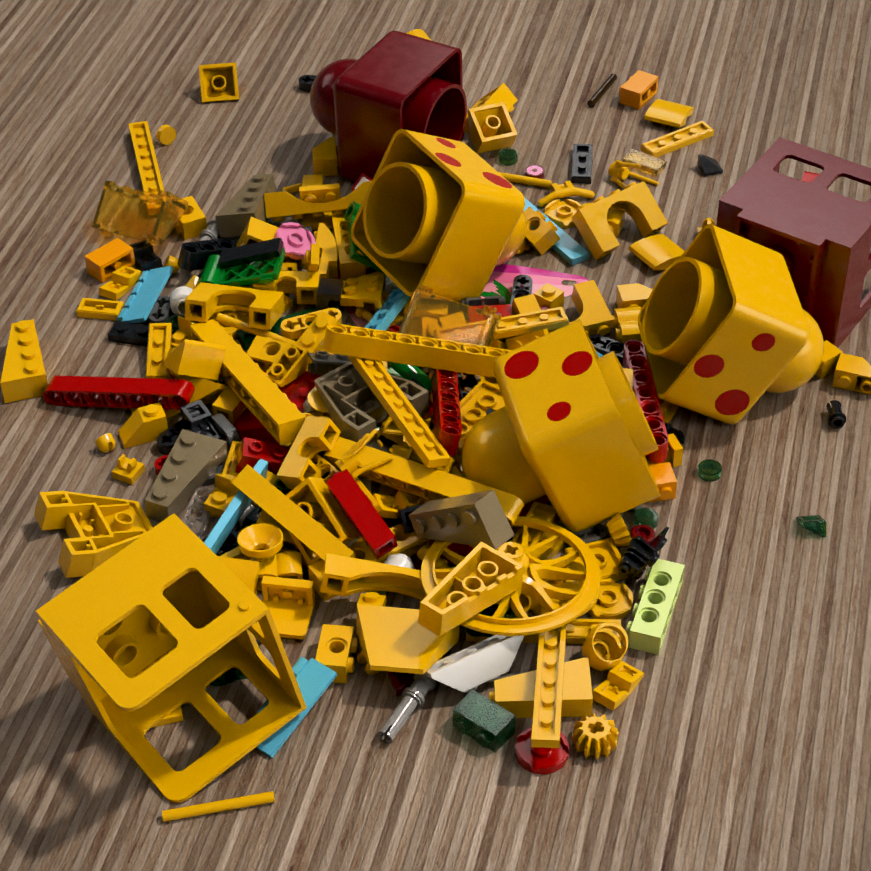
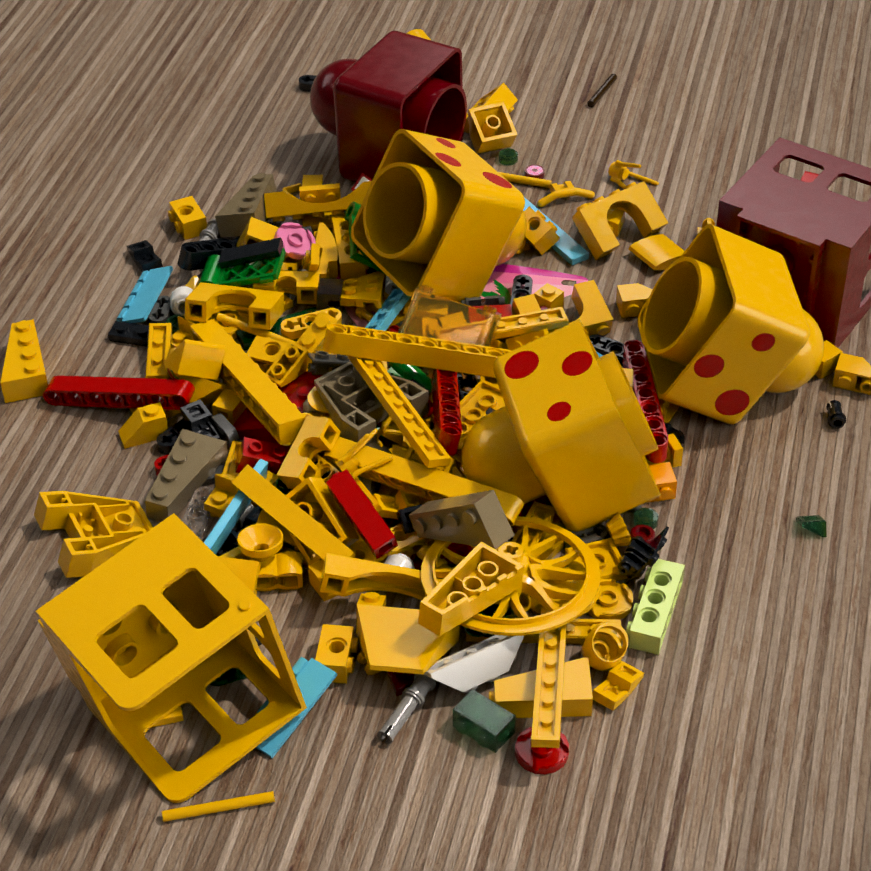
yellow tile [76,298,124,321] -> none
light orange brick [84,238,136,283] -> none
clear yellow windscreen [92,180,189,247] -> none
yellow hinge [95,433,115,453] -> none
yellow slope [99,265,141,301] -> none
yellow tile [111,454,145,485] -> none
yellow plate [128,121,169,217] -> none
yellow tile [156,124,176,145] -> none
yellow hinge [164,255,180,273] -> none
yellow slope [199,62,239,103] -> none
yellow bracket [256,576,315,639] -> none
yellow slope [312,137,339,176] -> none
yellow tile [544,199,581,228] -> none
tile [571,144,593,184] -> none
yellow gear [572,712,619,760] -> none
yellow brick [612,307,642,344] -> none
light orange brick [619,70,659,110] -> none
clear yellow tile [622,149,667,176] -> none
yellow tile [640,121,714,159] -> none
yellow slope [644,99,694,128] -> none
black slope [697,154,723,176] -> none
clear green tile [698,459,722,482] -> none

